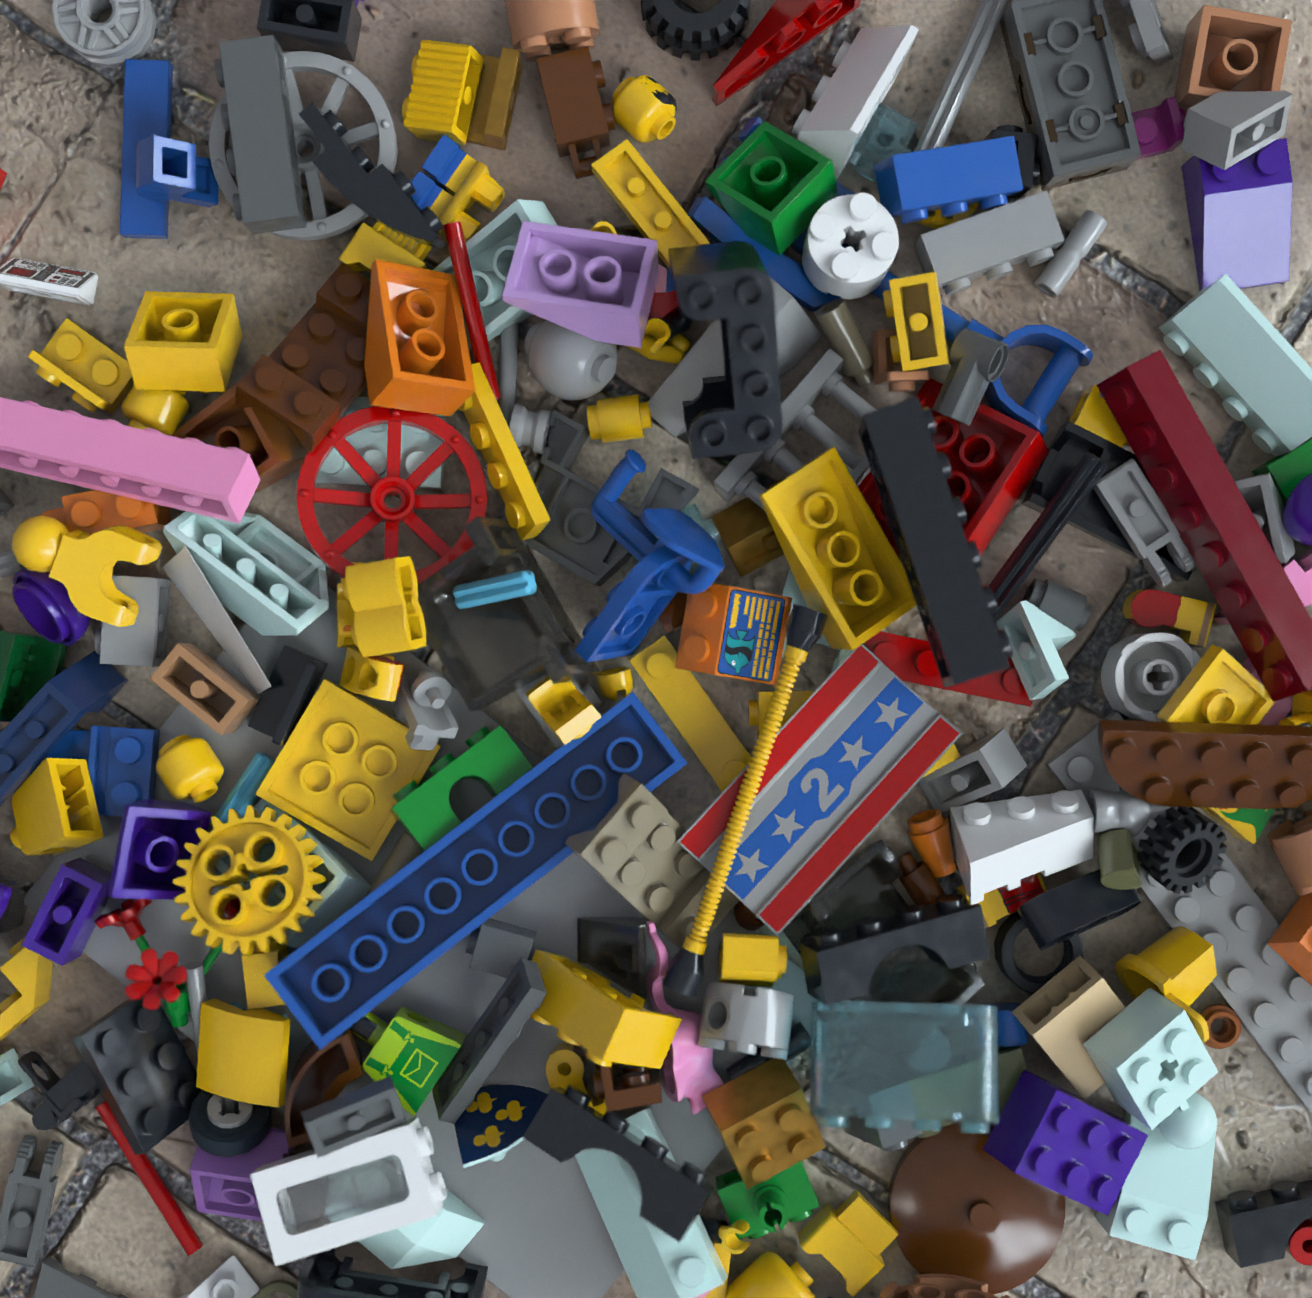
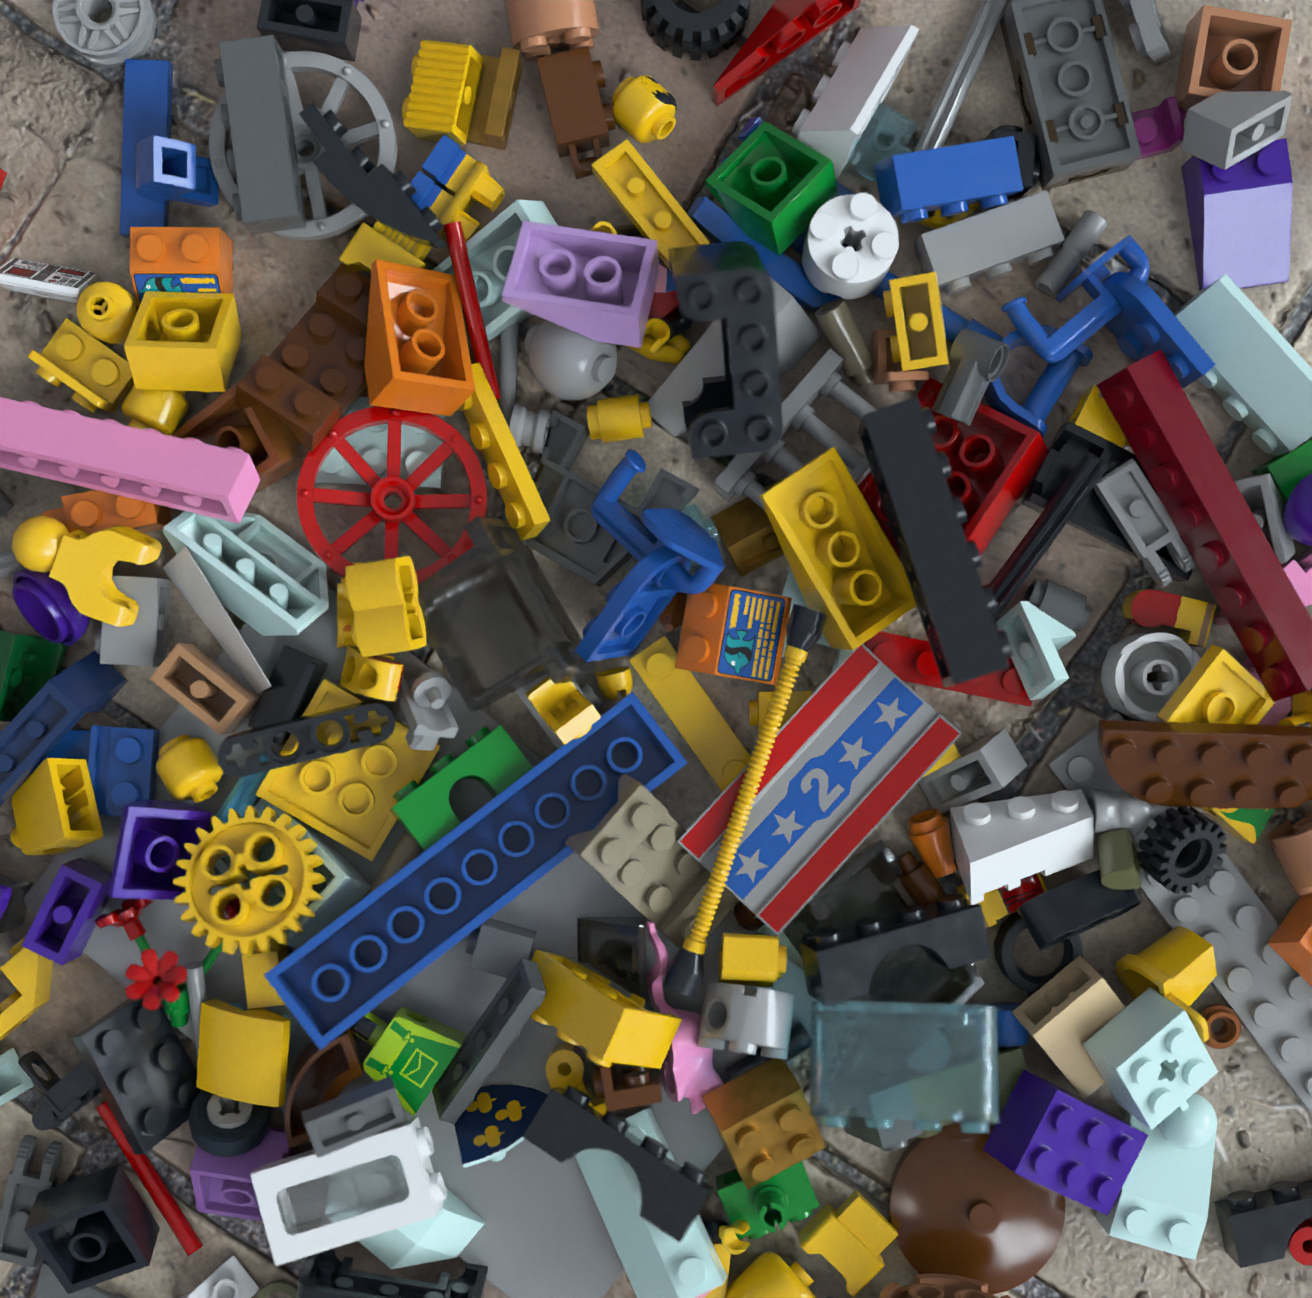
medium azure axle [453,570,537,609] -> none
none -> black brick [24,1164,160,1294]
none -> yellow head [76,281,139,344]
none -> orange slope [130,227,233,306]
none -> black beam [218,700,395,777]
none -> blue plate [1001,235,1216,389]

